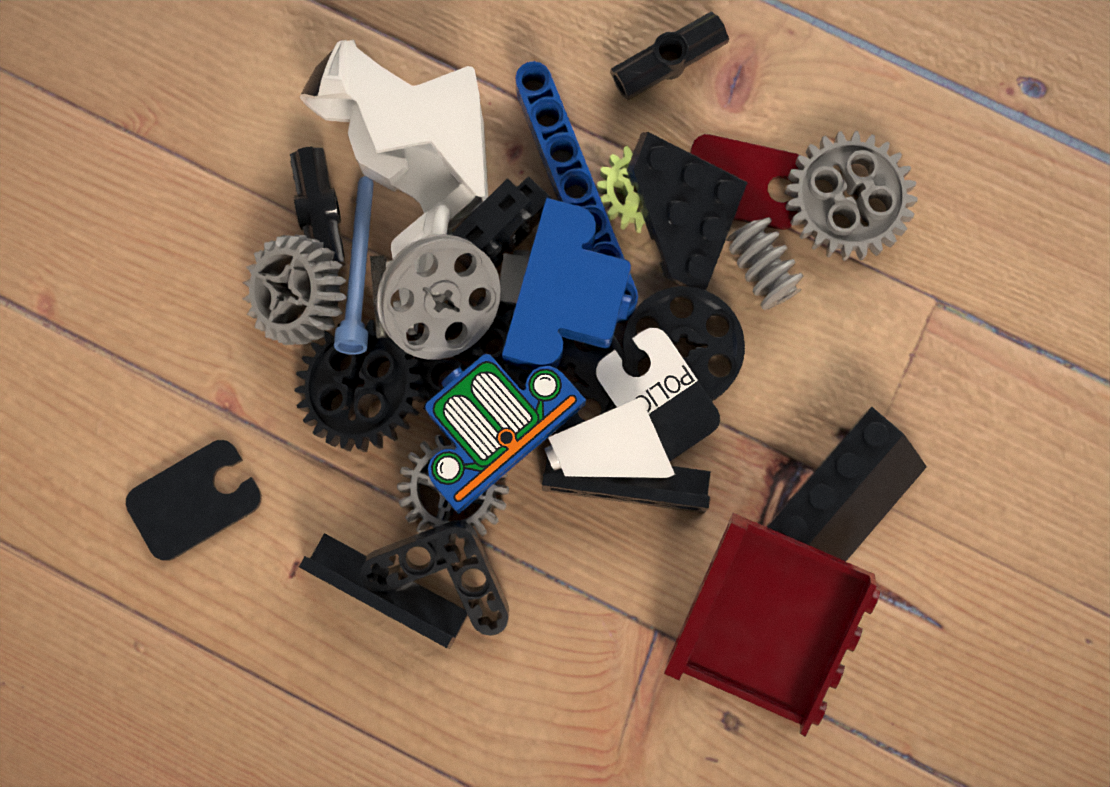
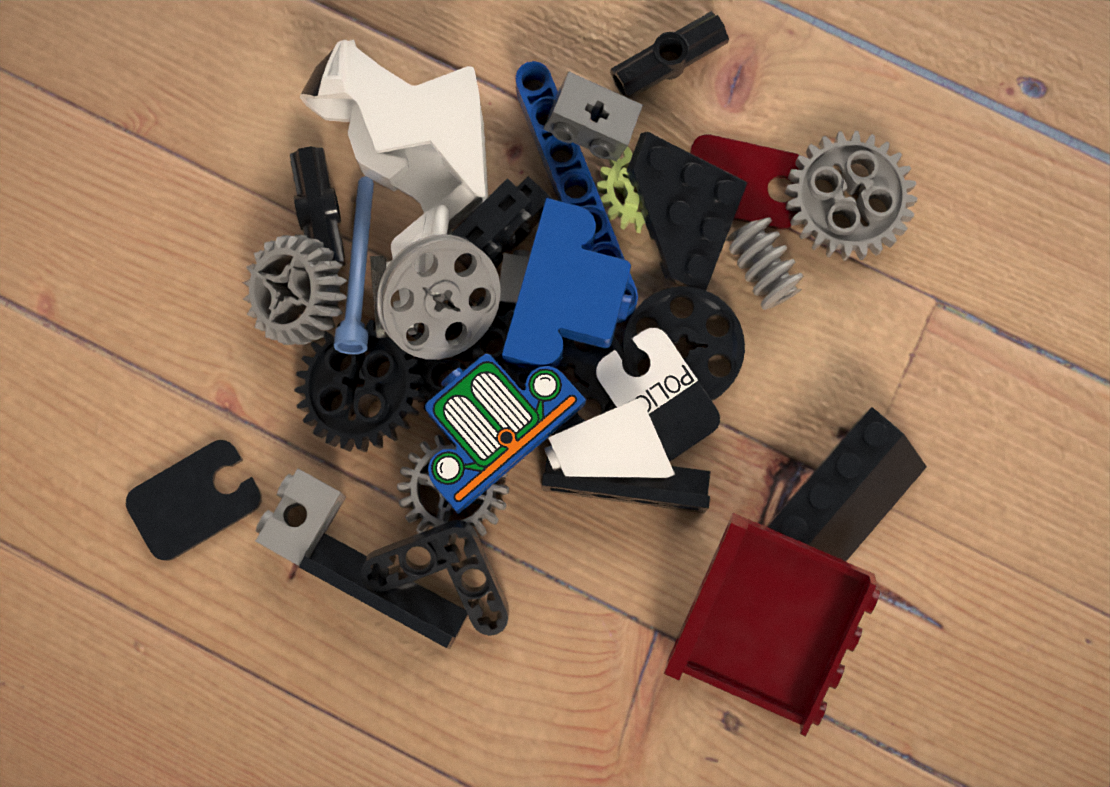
none -> light grey brick [255,469,346,566]
none -> brick [543,72,643,162]

